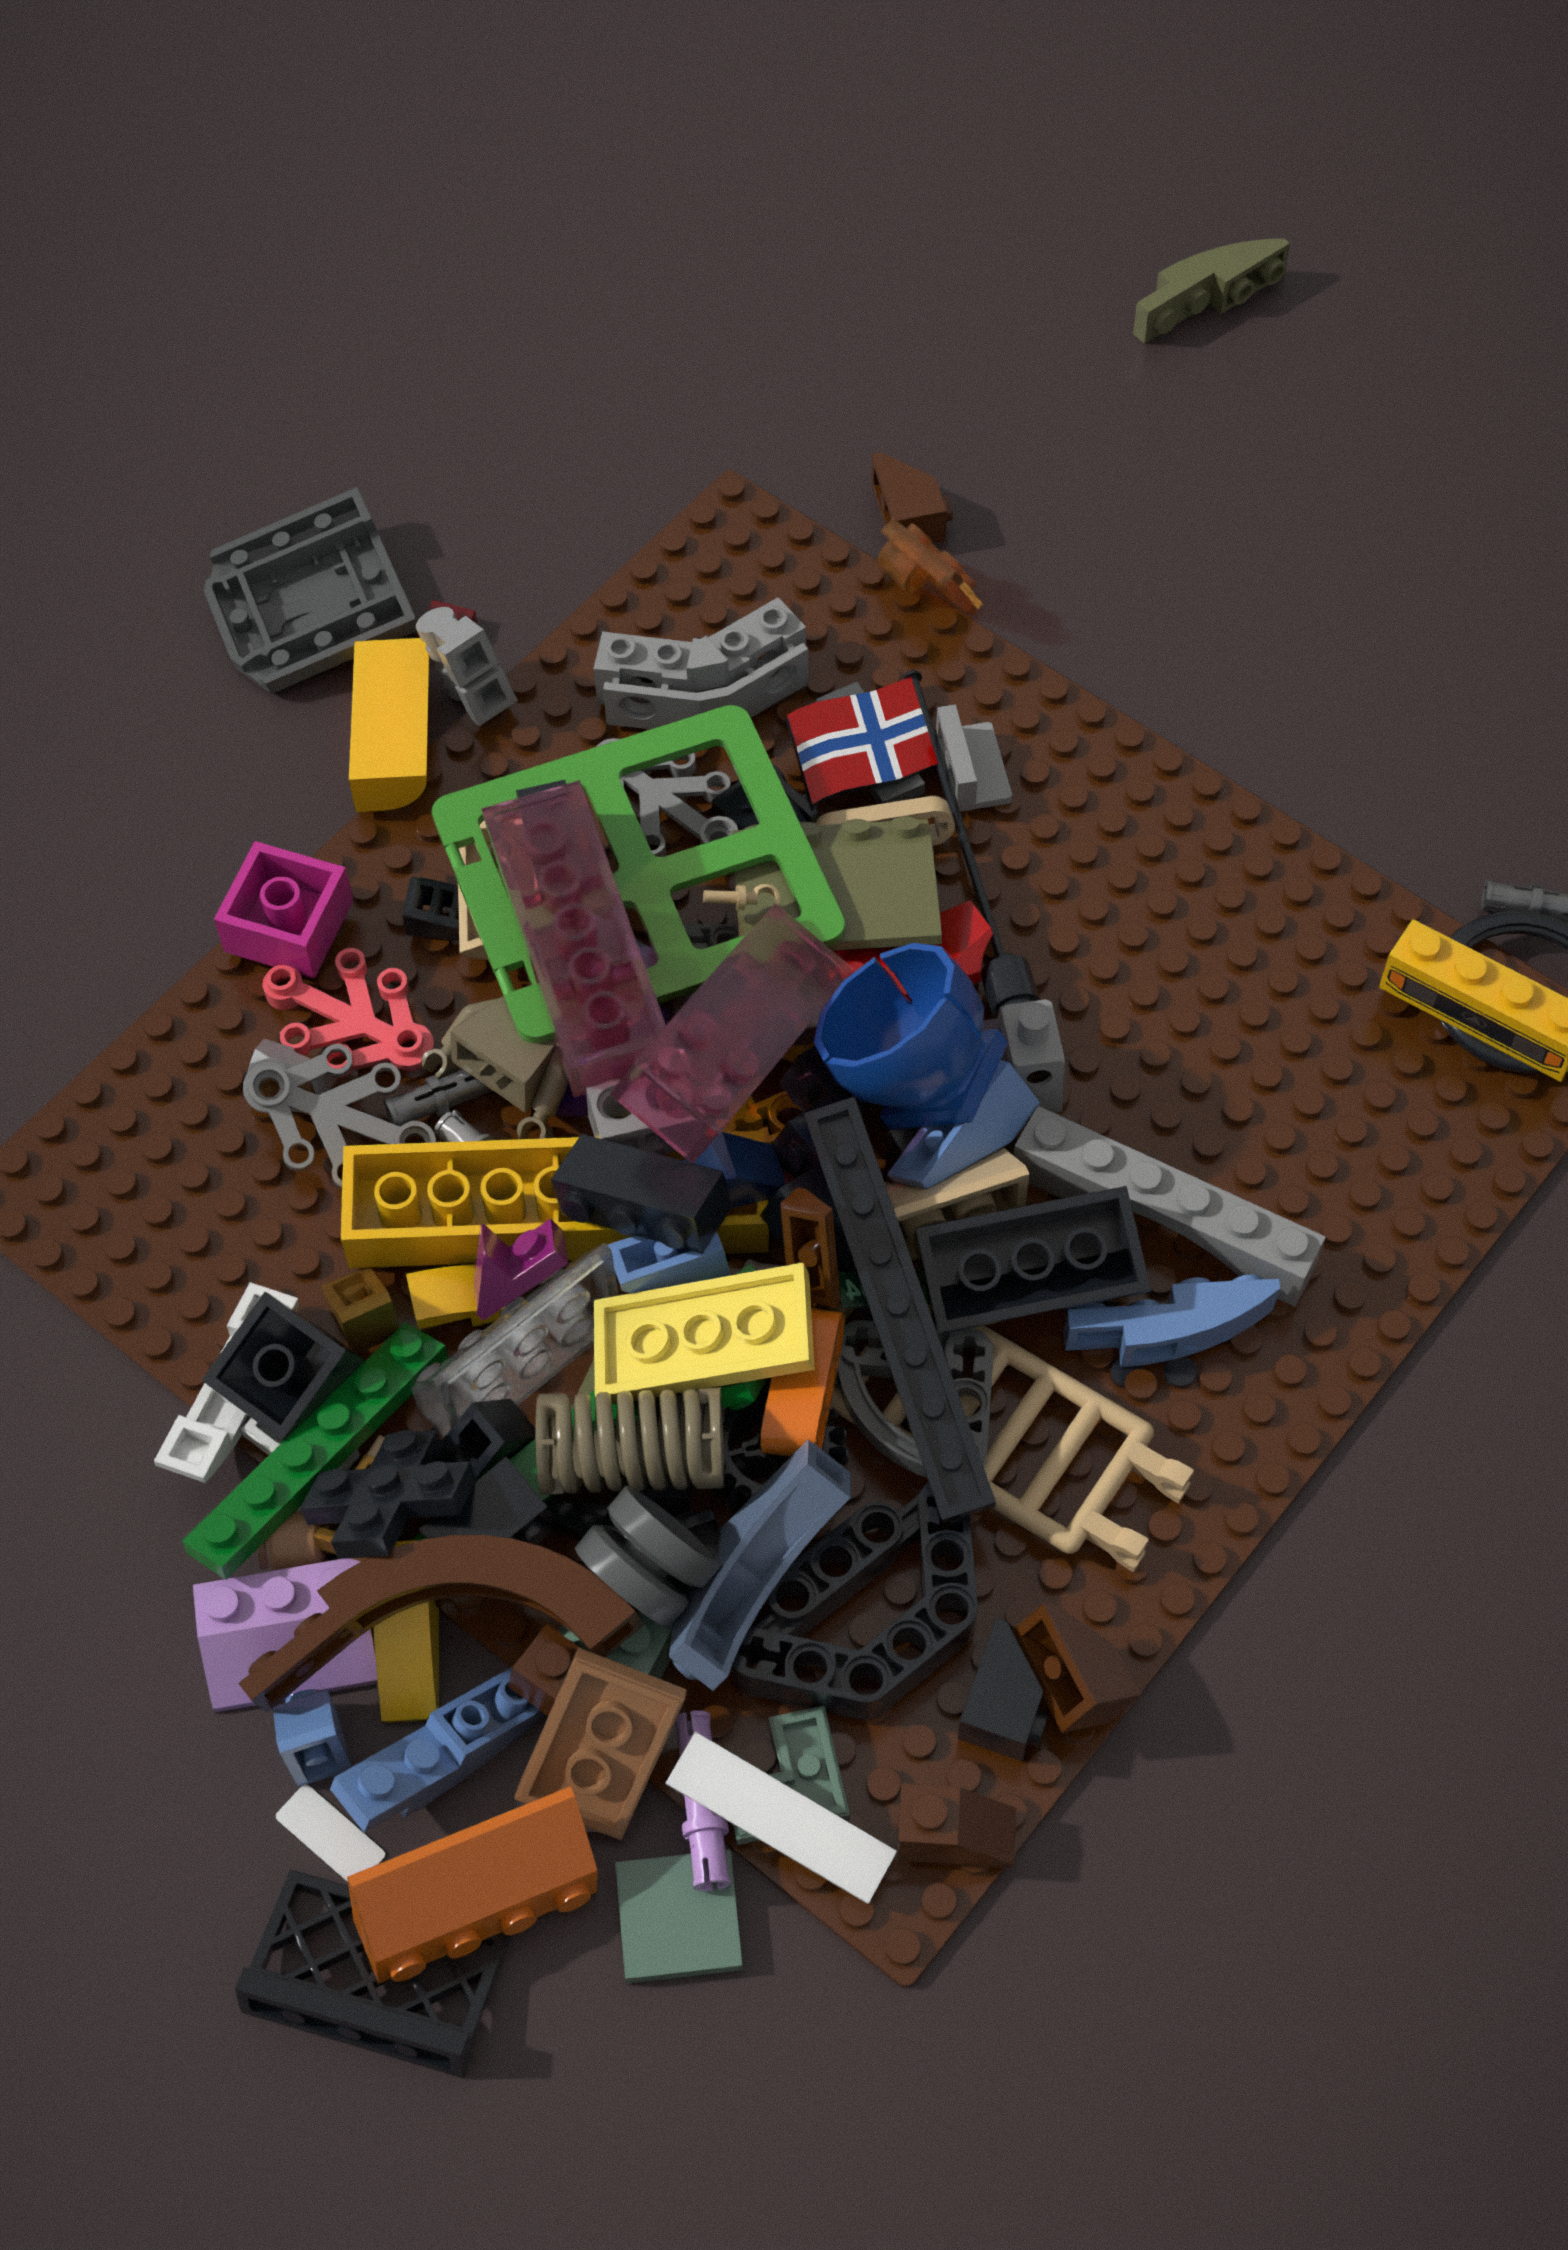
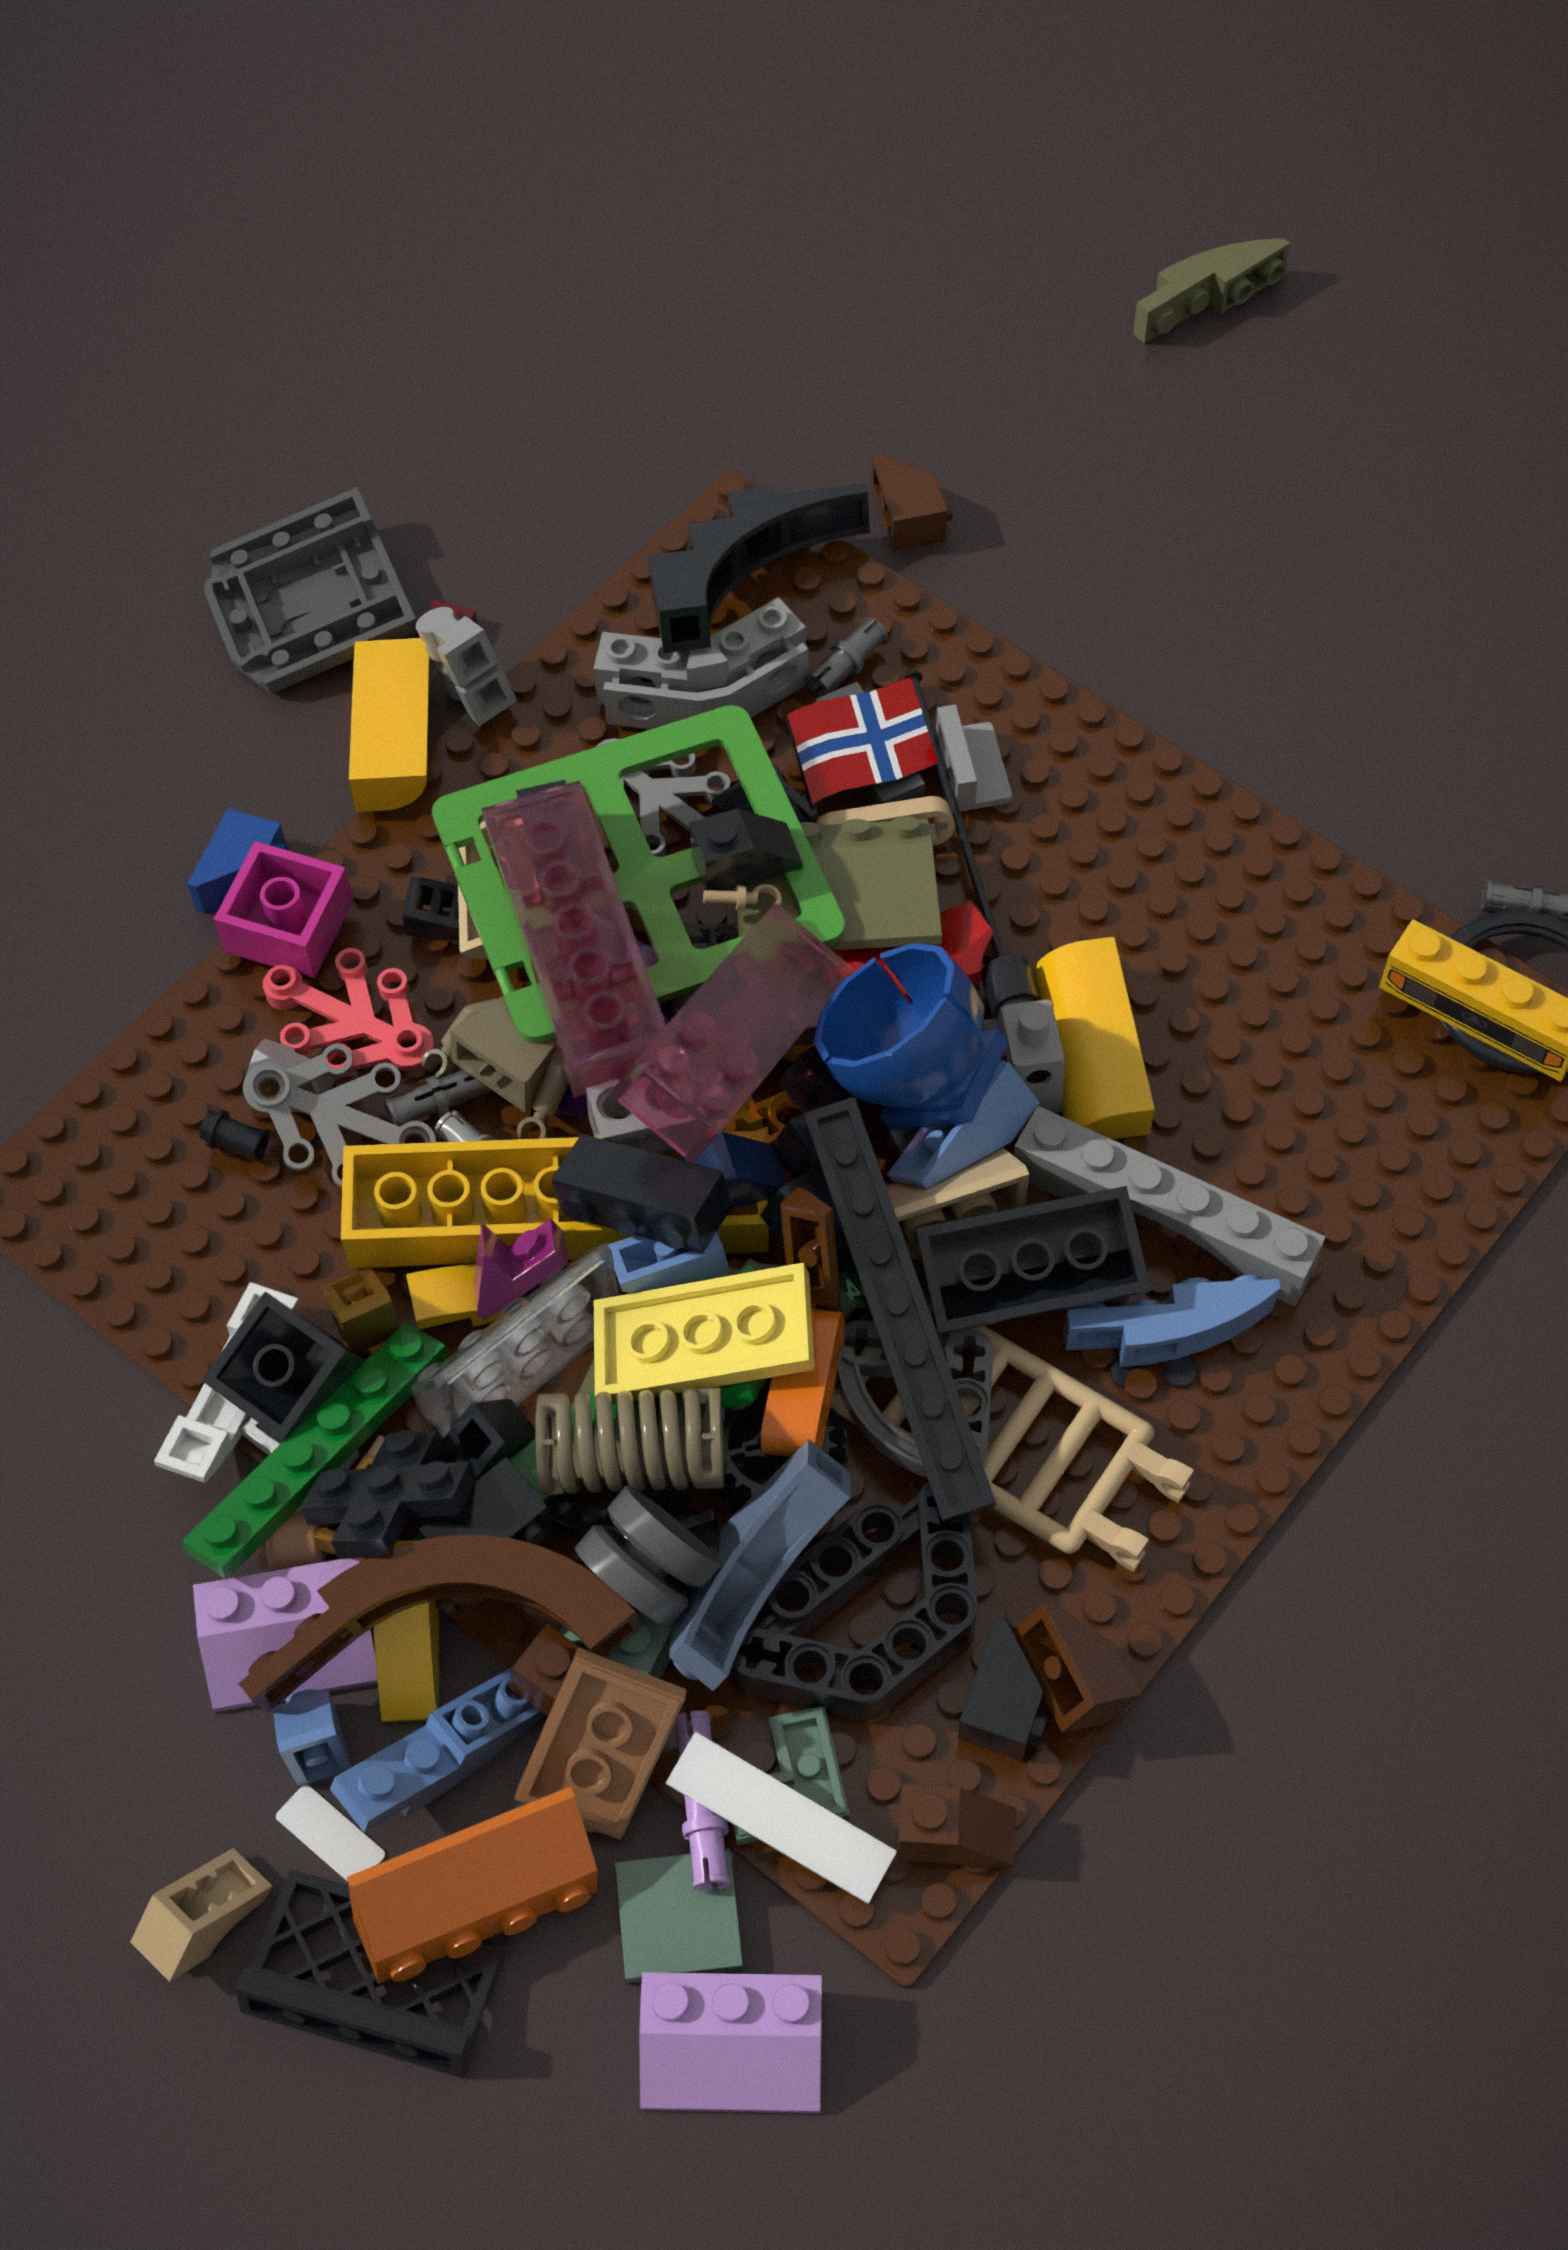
clear orange plate [877,518,983,617] -> none
none -> tan arch [130,1848,273,1982]
none -> blue slope [187,808,290,914]
none -> black pin [199,1110,270,1162]
none -> lavender slope [639,1972,822,2114]
none -> black arch [647,483,870,653]
none -> black slope [689,808,803,891]
none -> flat silver pin [805,617,888,697]
none -> yellow brick [1032,937,1155,1140]

